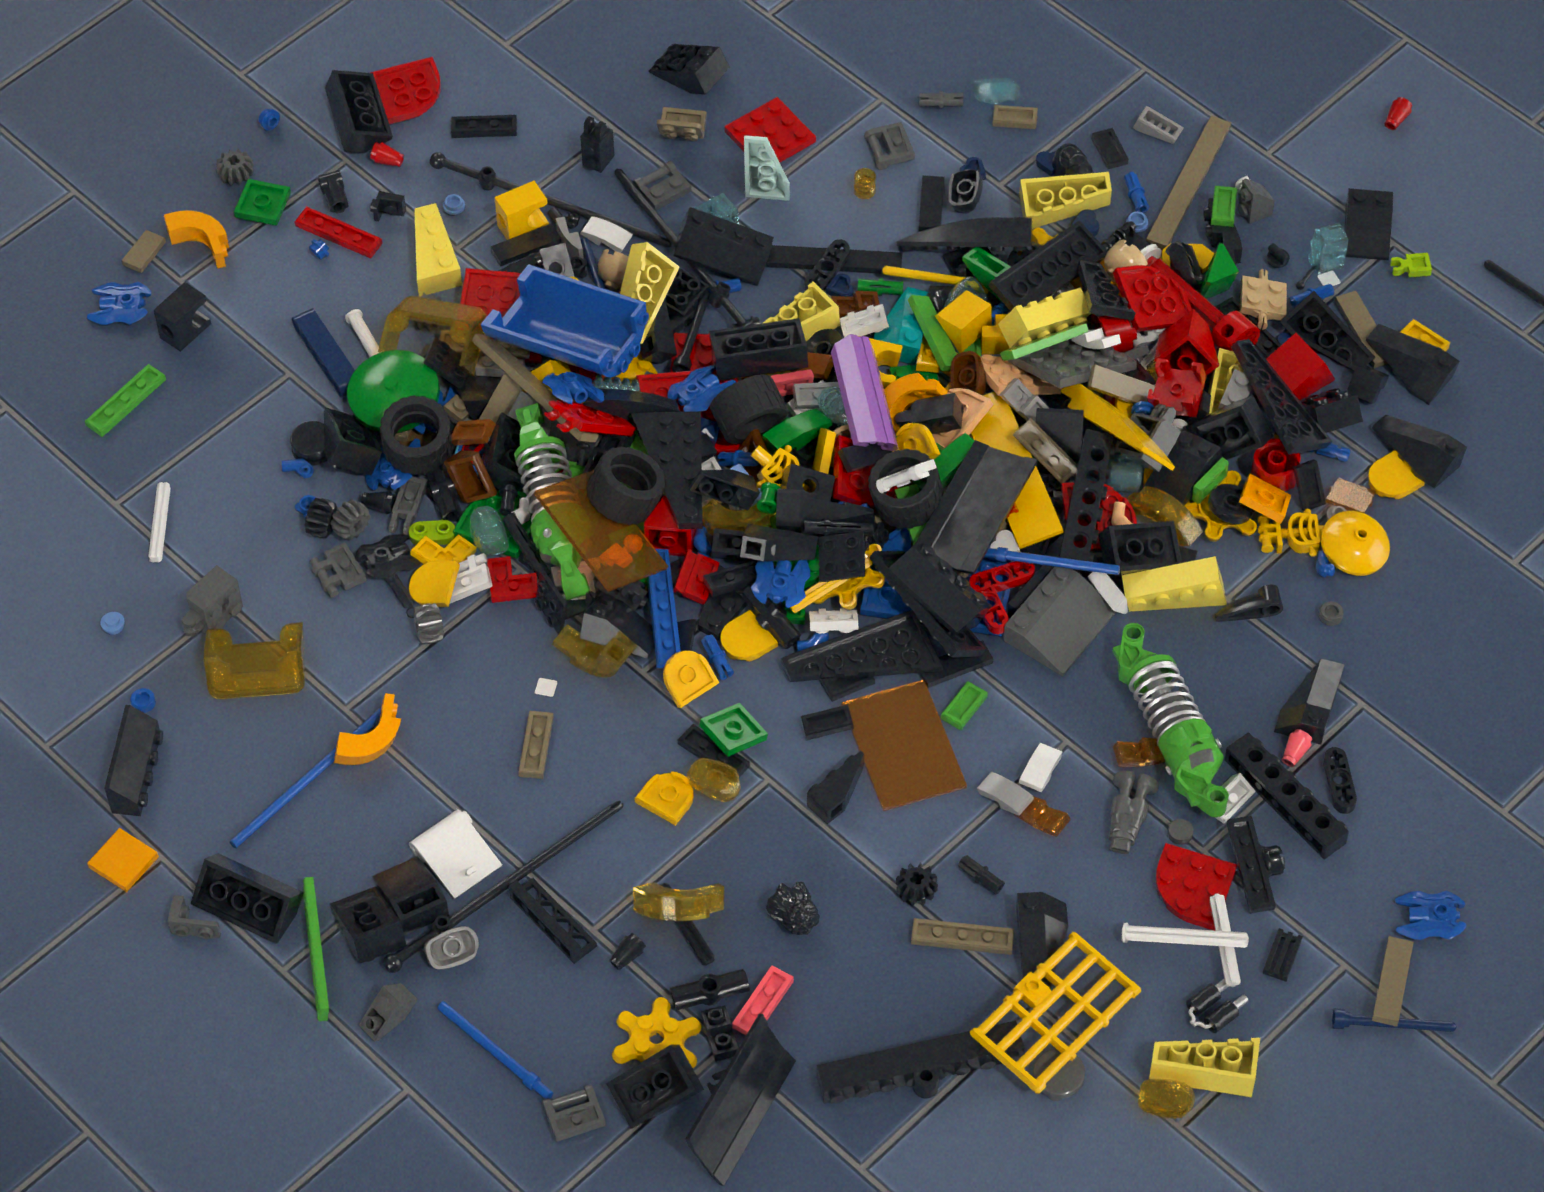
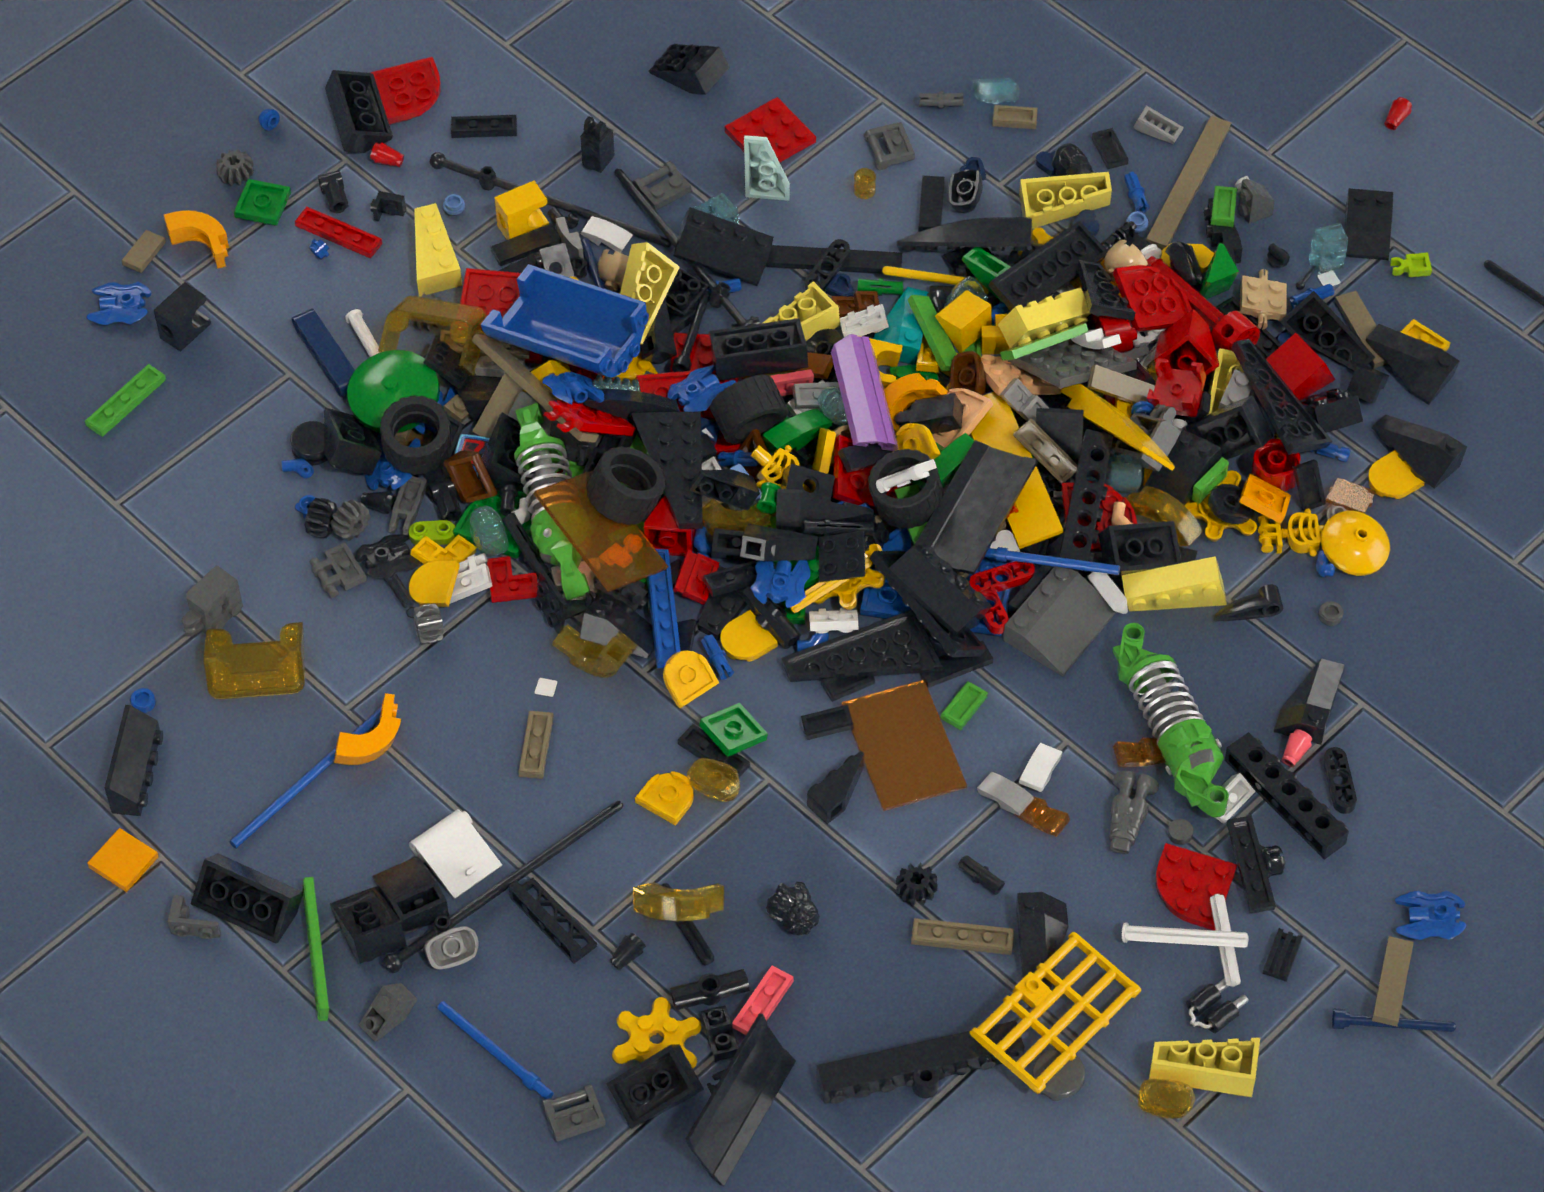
medium blue plate [100,612,125,635] -> none
white axle [148,482,170,563] -> none
dark orange tile [451,419,496,446] -> none
dark tan bracket [657,107,707,141] -> none

